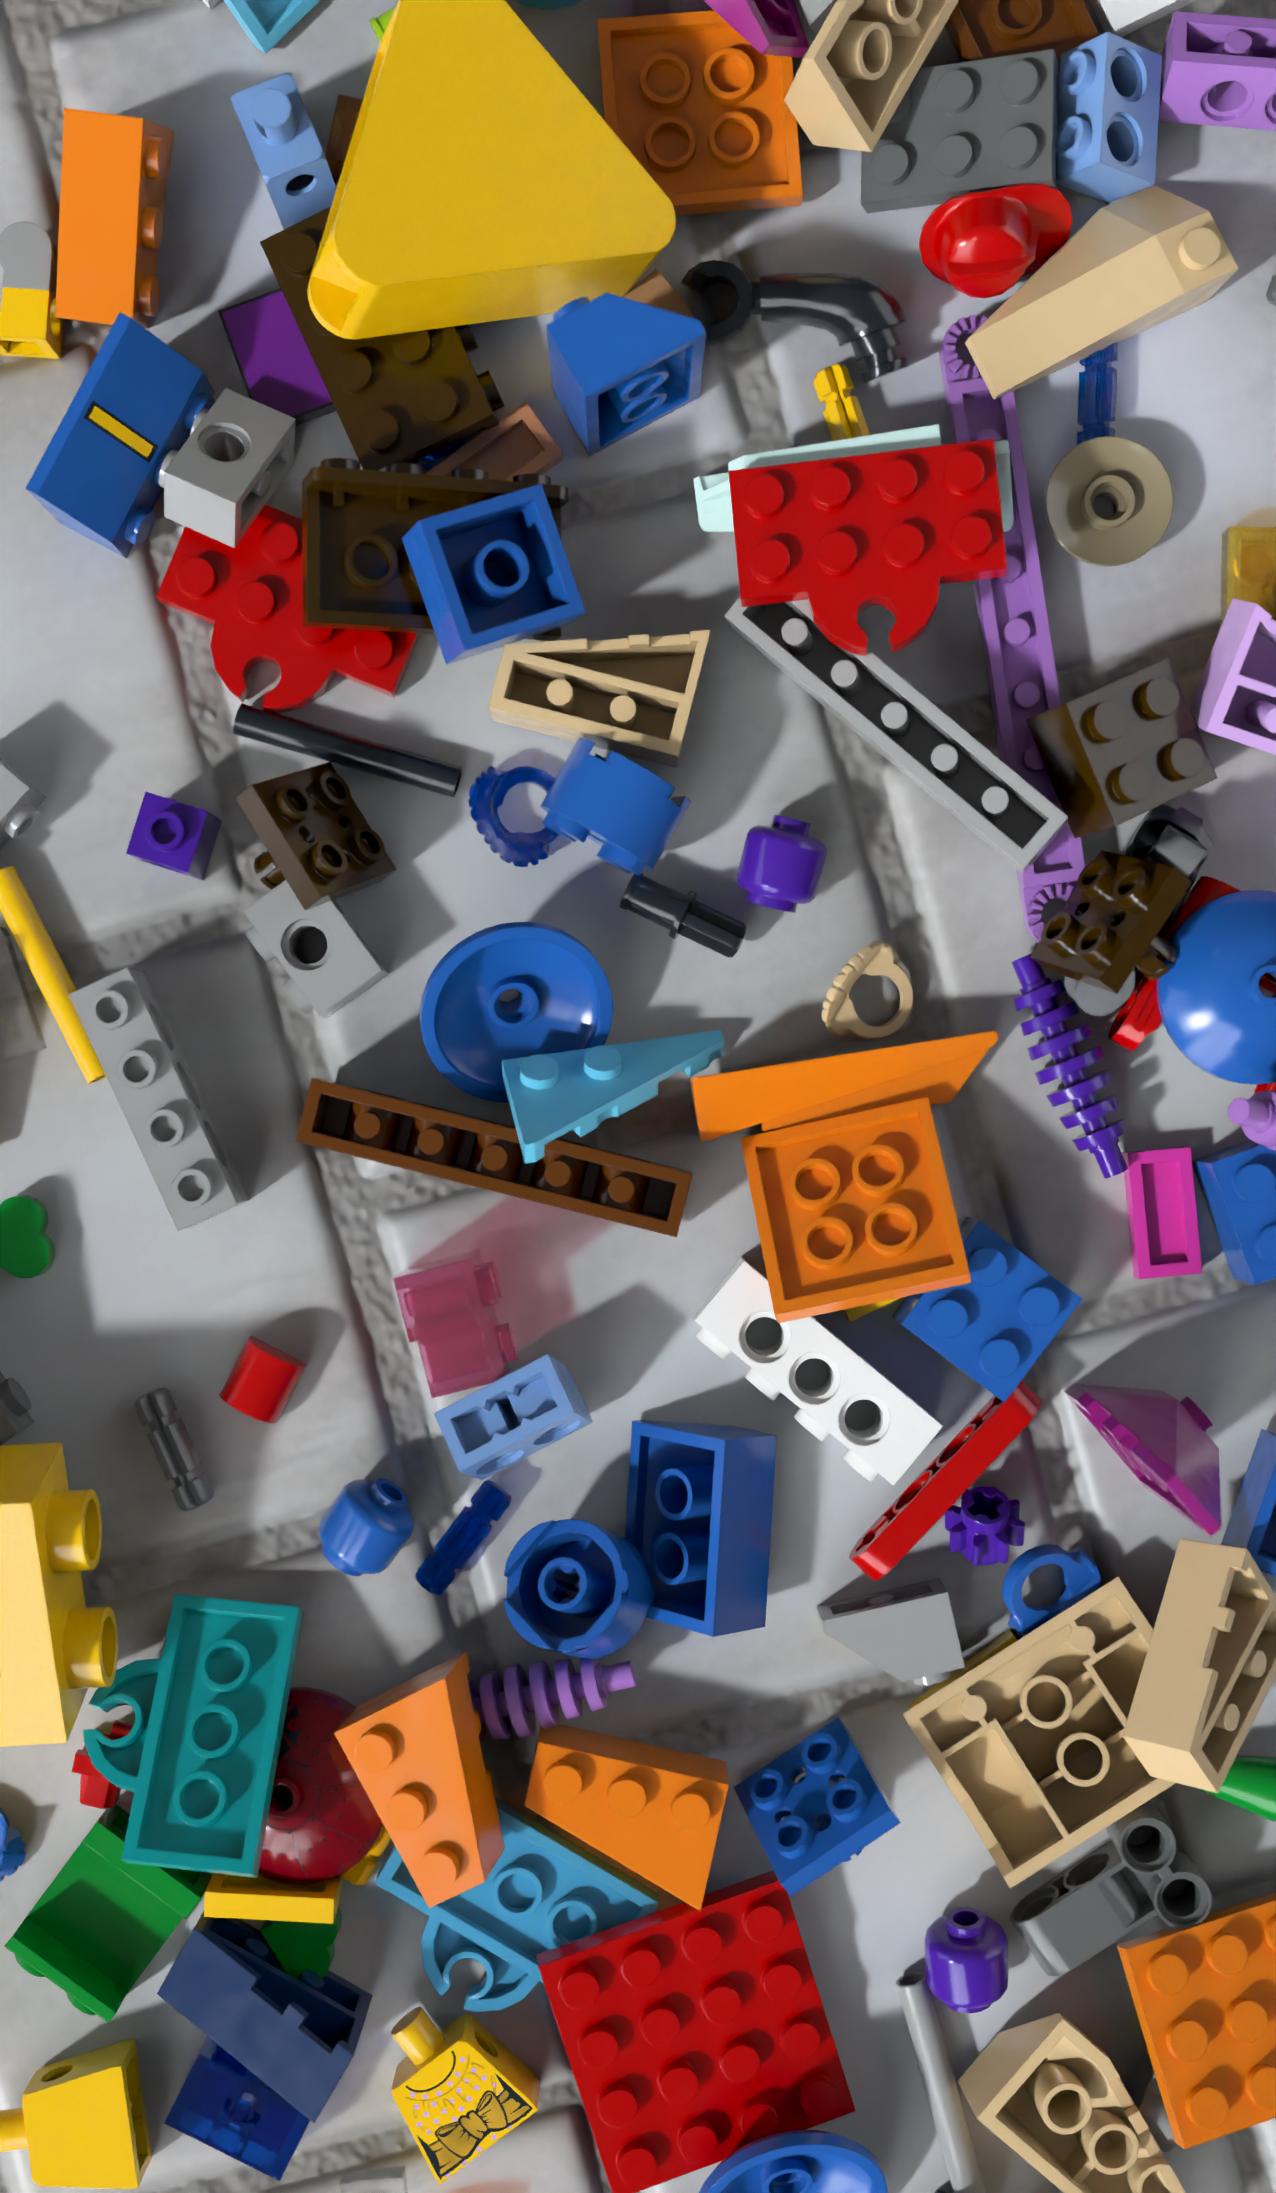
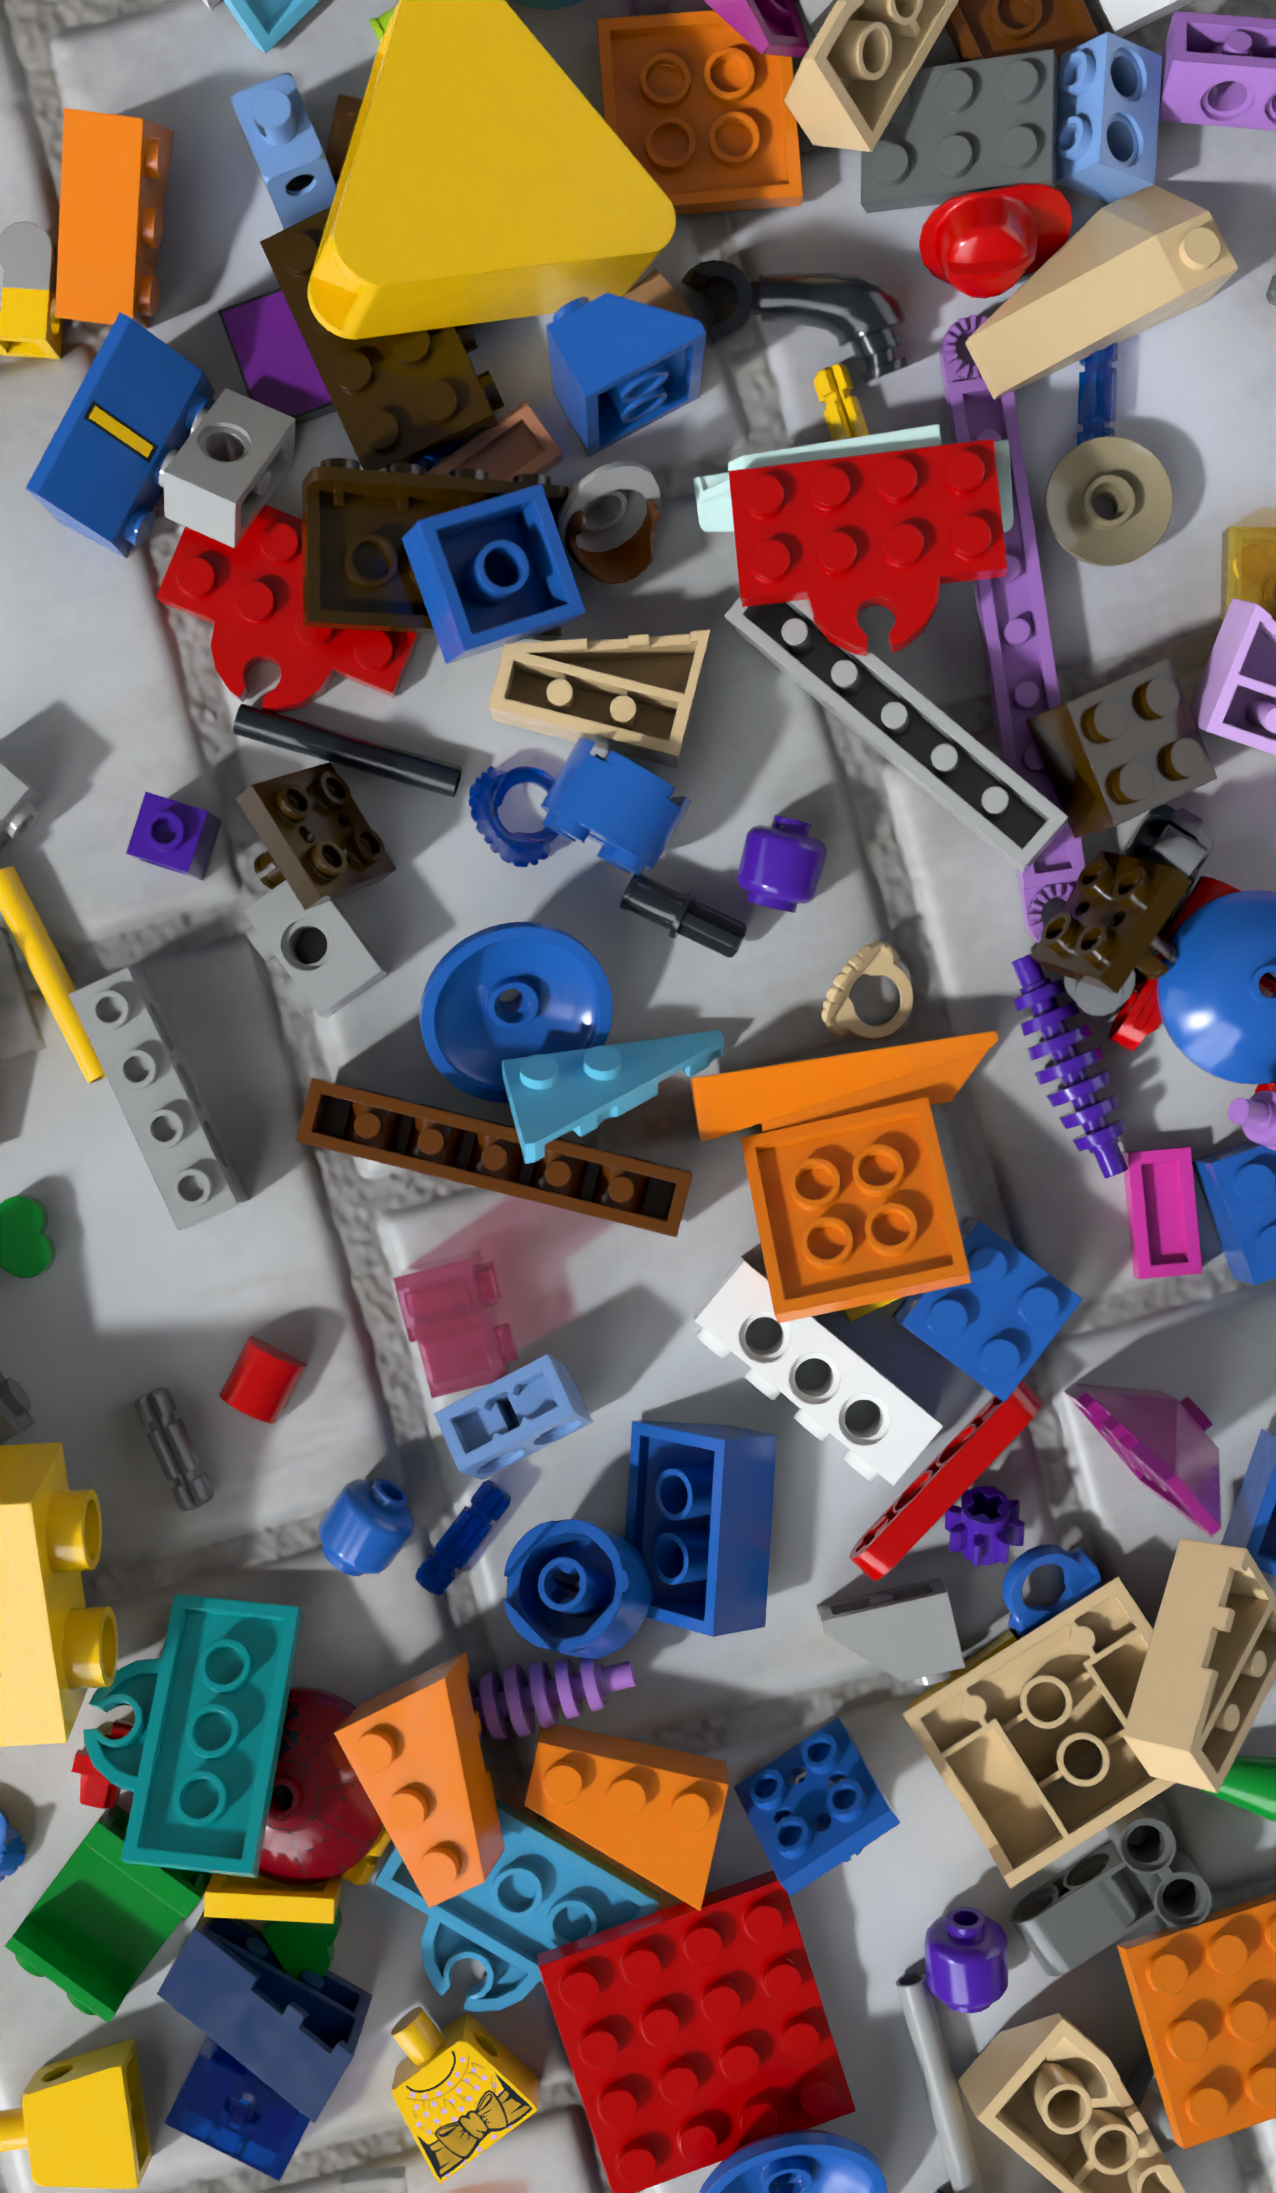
none -> light grey piece [557,461,661,584]

